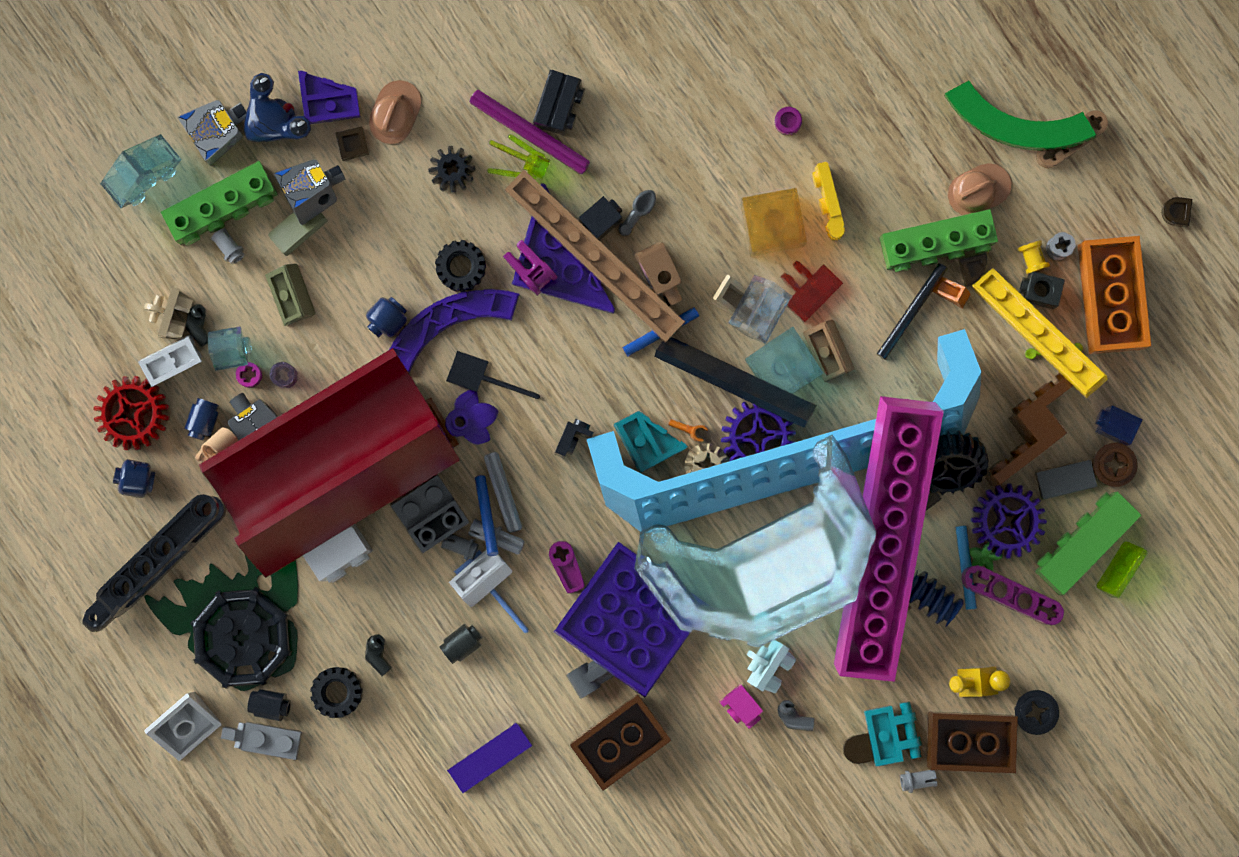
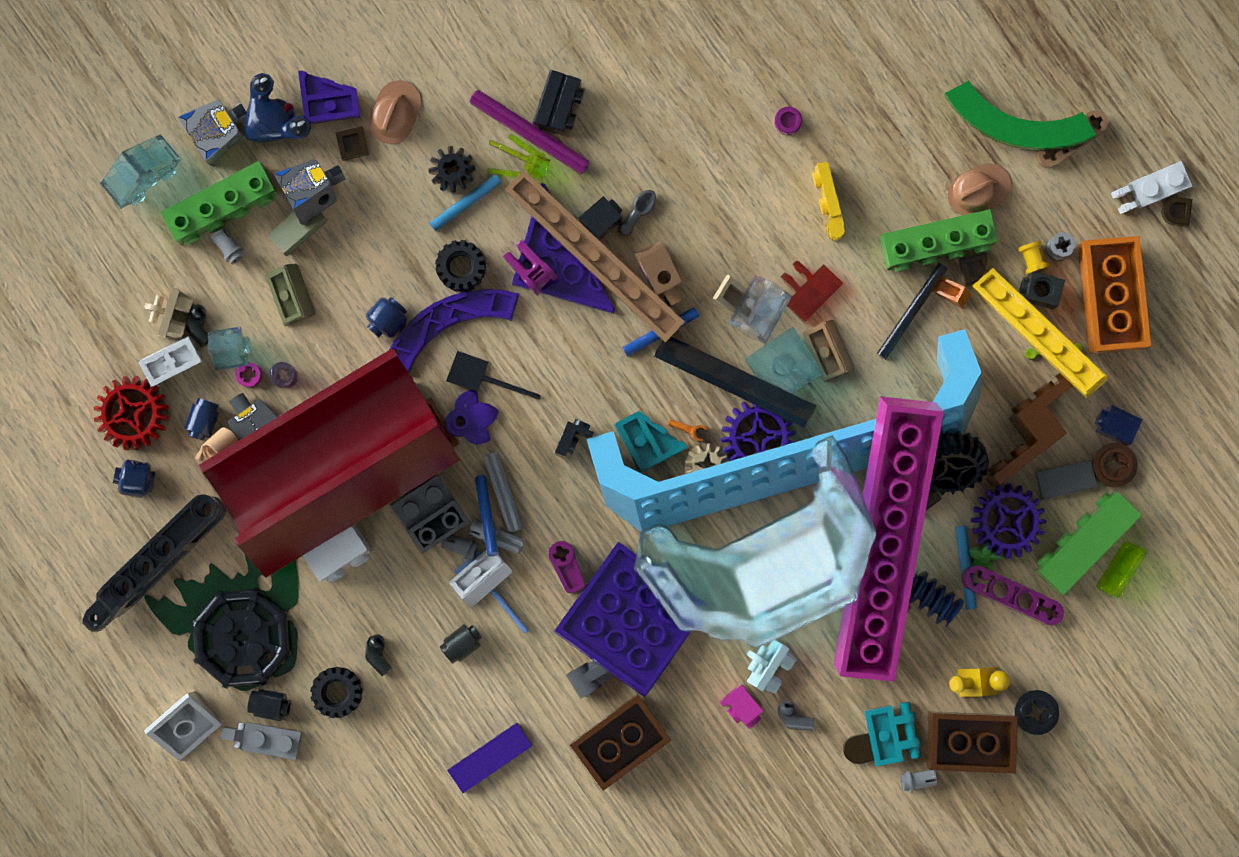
clear yellow brick [740,188,807,257] -> none
none -> dark azure bar [429,174,502,232]
none -> white hinge [1111,161,1192,215]

